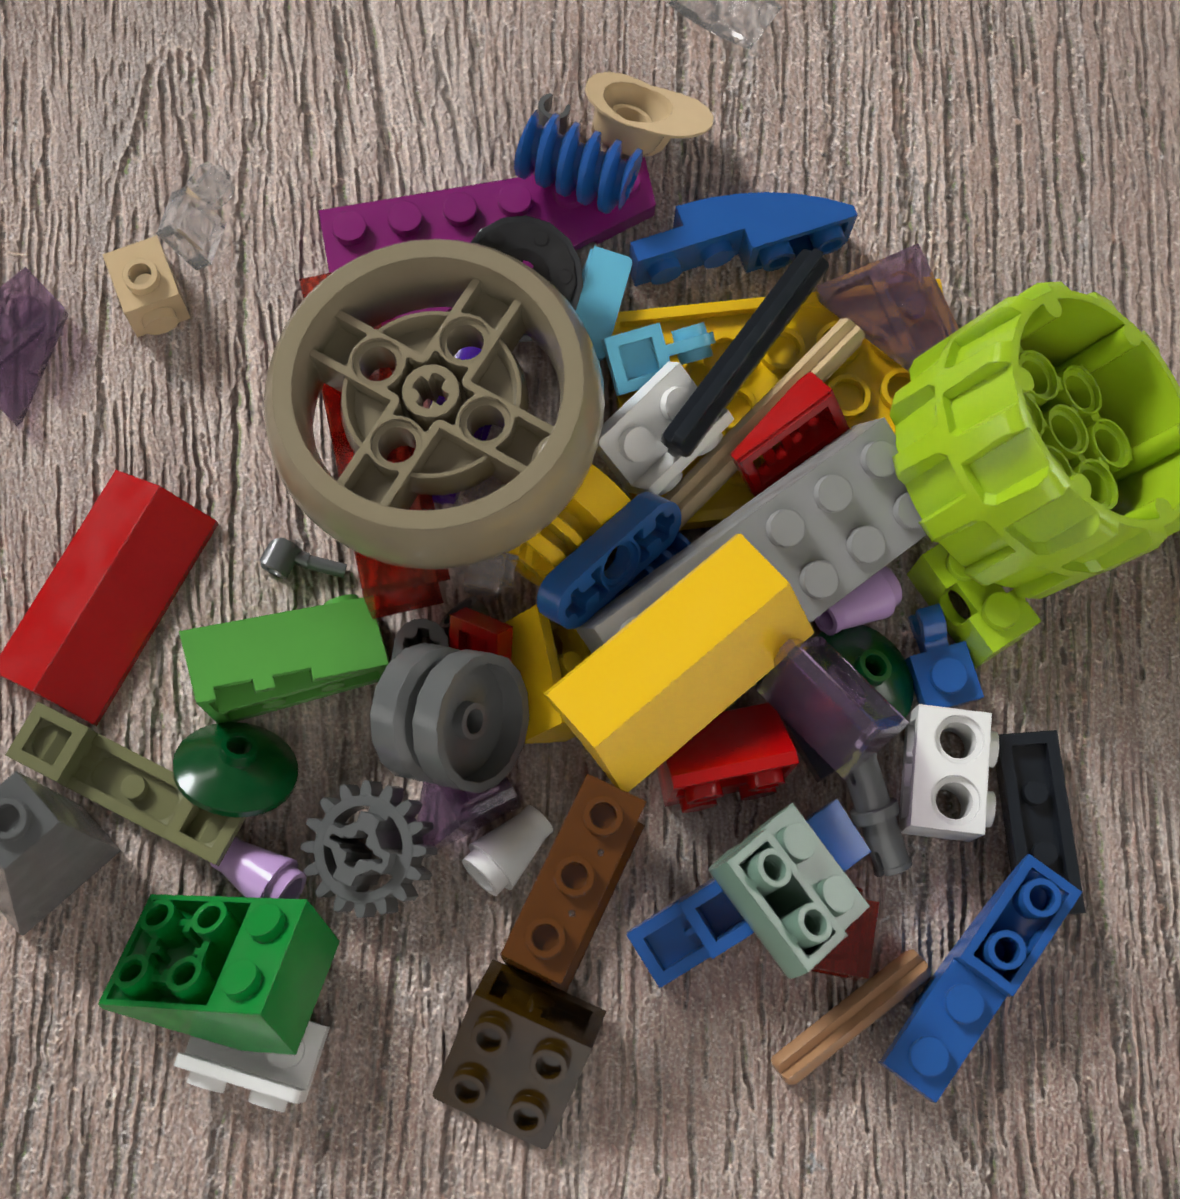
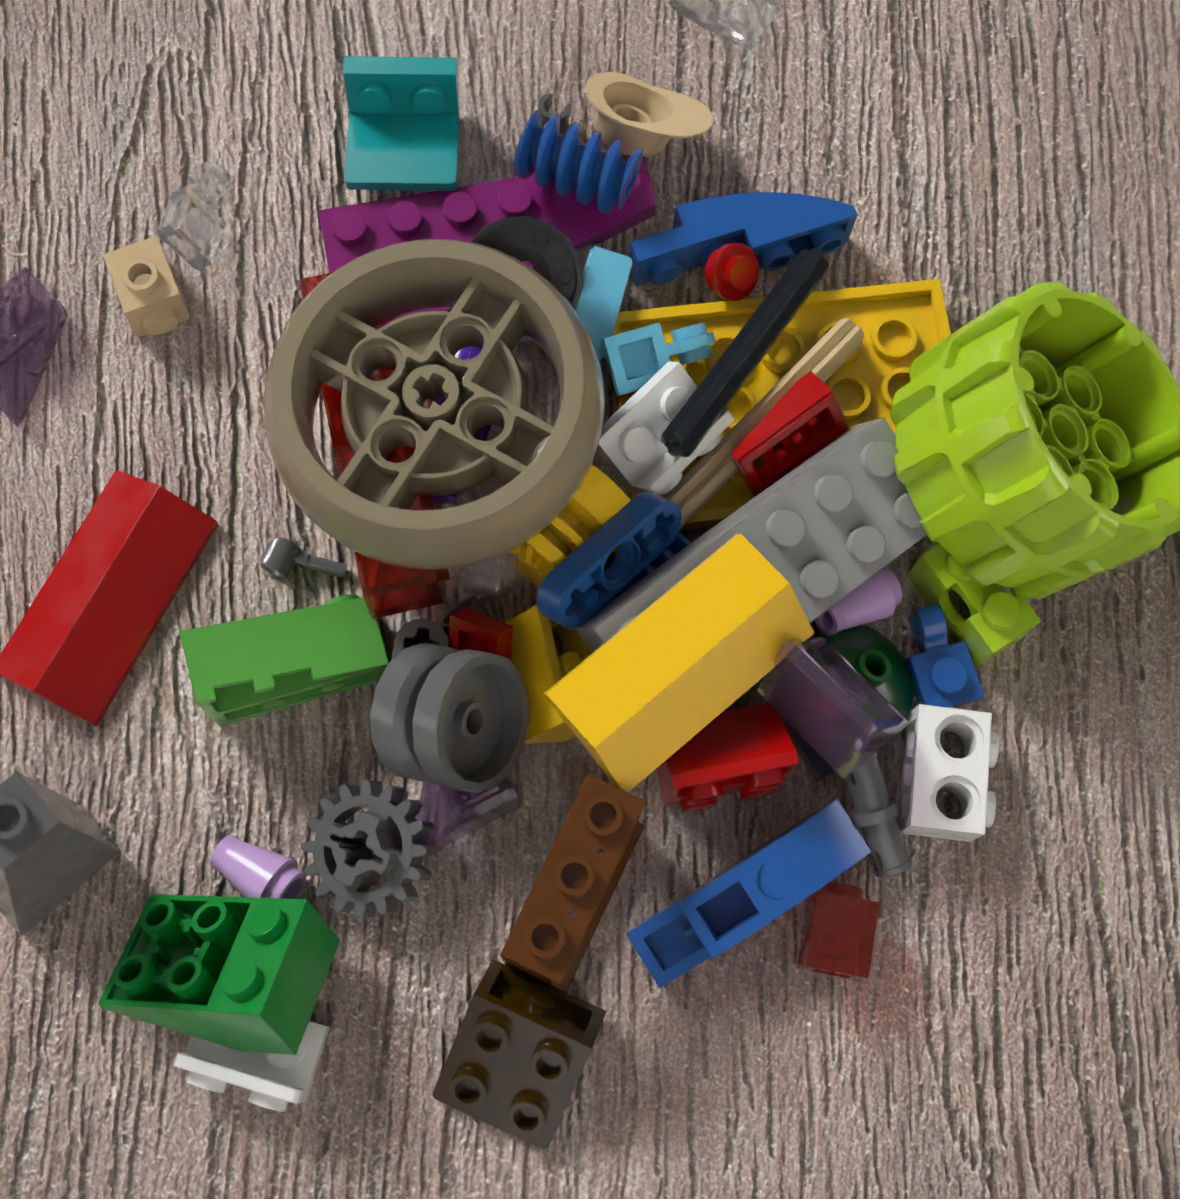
olive slope [5,701,246,867] -> none
dark green dish [173,722,299,817] -> none
white cone [462,805,553,896] -> none
sand green brick [708,803,870,979] -> none
medium nougat axle [771,949,931,1085] -> none
wing [816,243,959,372] -> none
blue slope [878,854,1082,1103] -> none
black plate [995,730,1086,916] -> none
none -> teal bracket [343,56,460,191]
none -> red plate [705,243,759,301]

